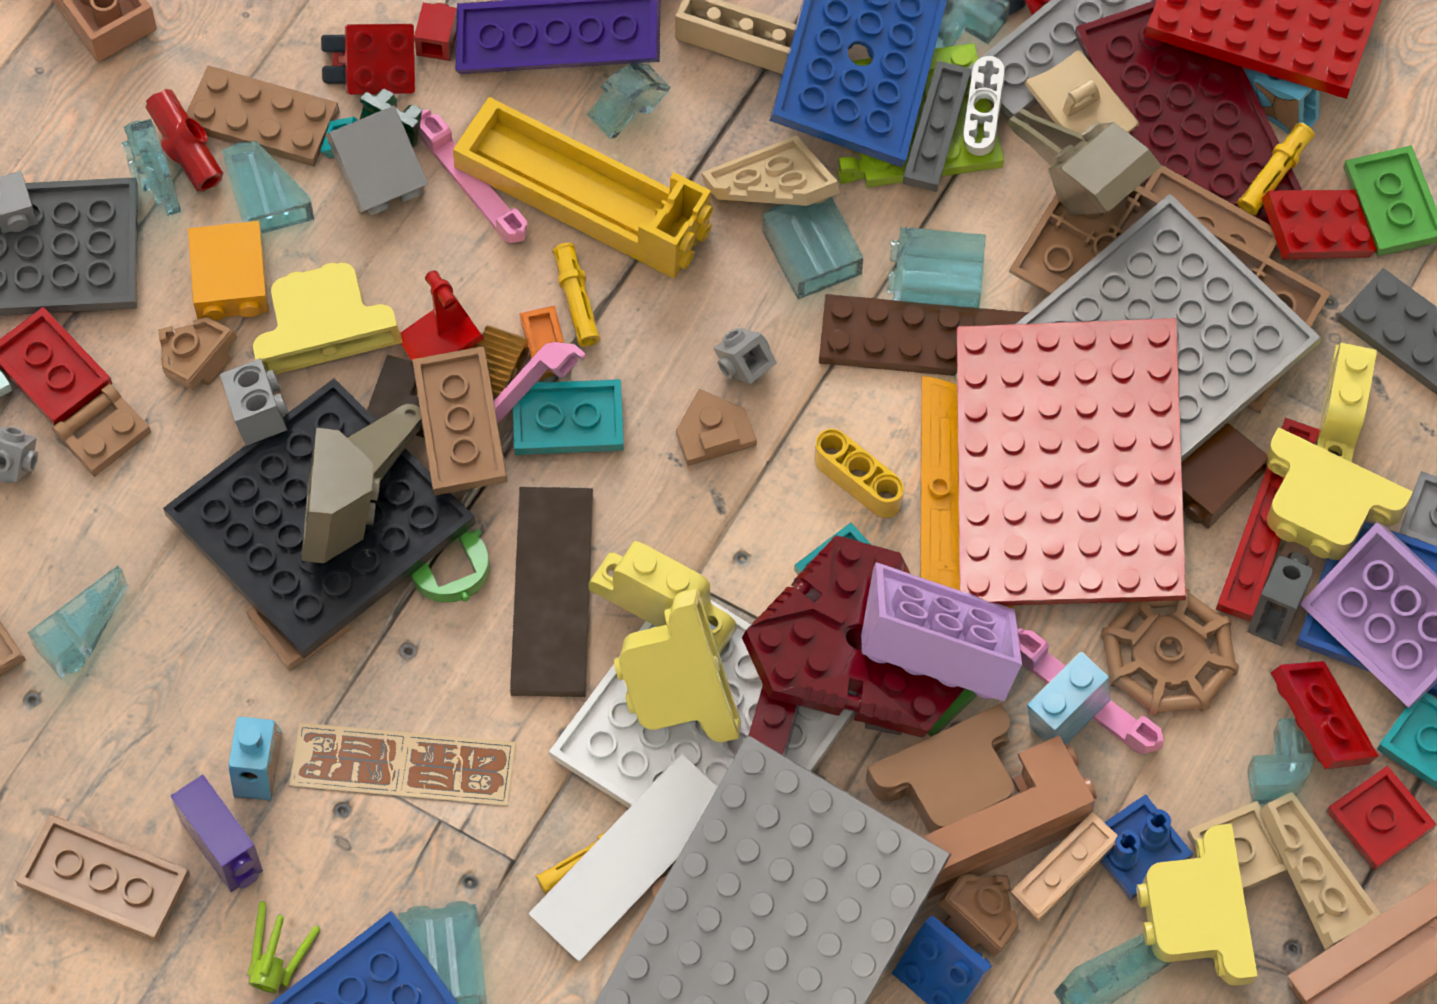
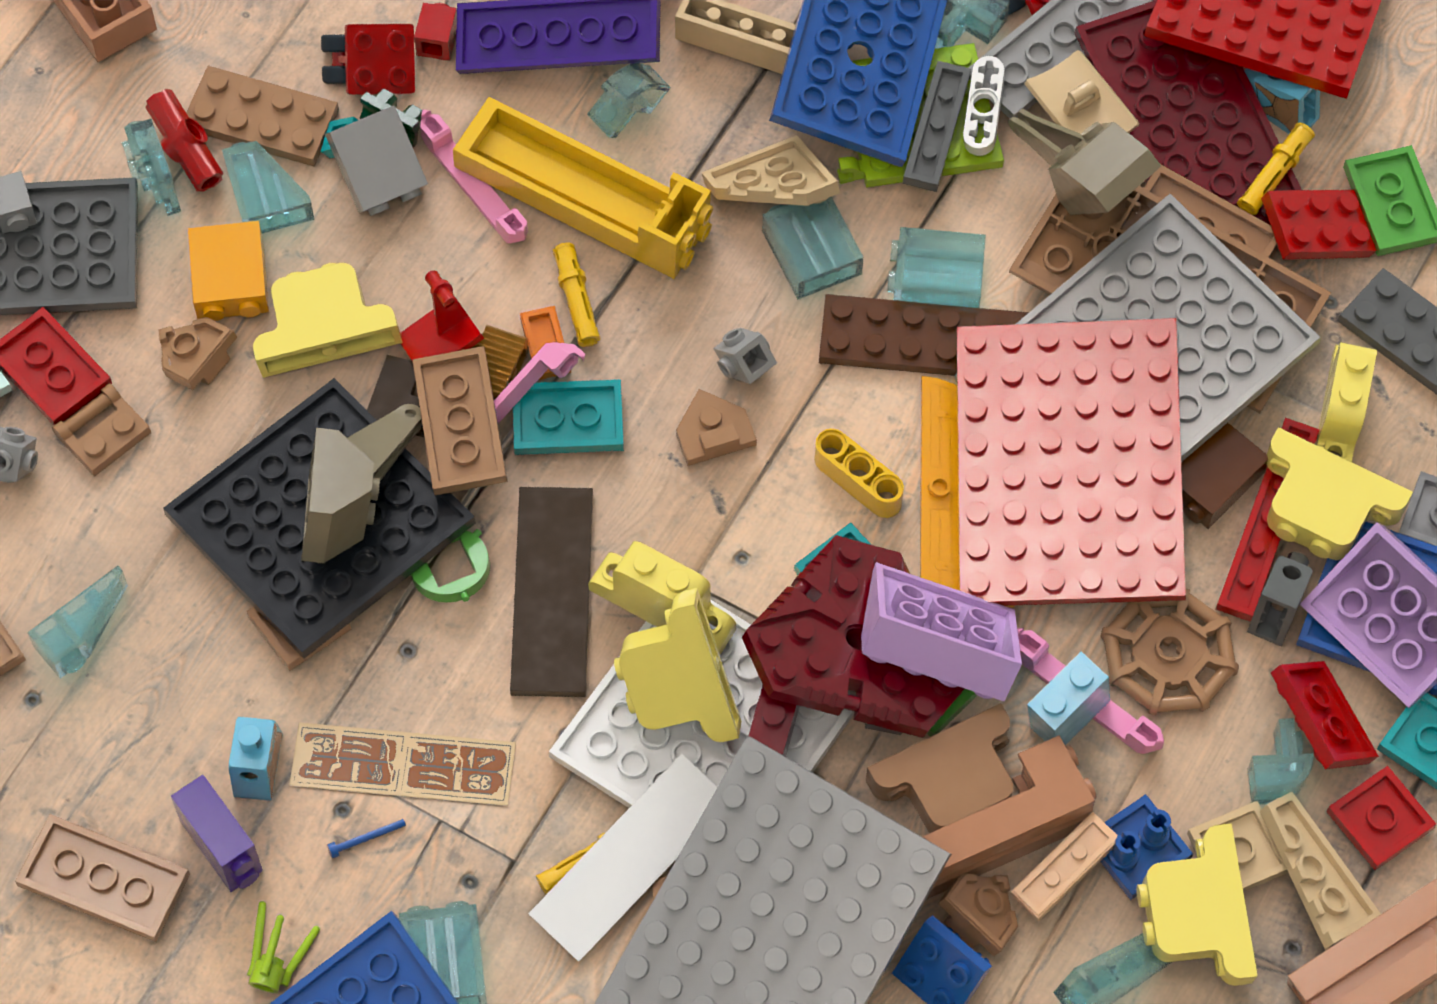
light grey brick [220,358,289,446] -> none
none -> blue piece [327,819,406,859]

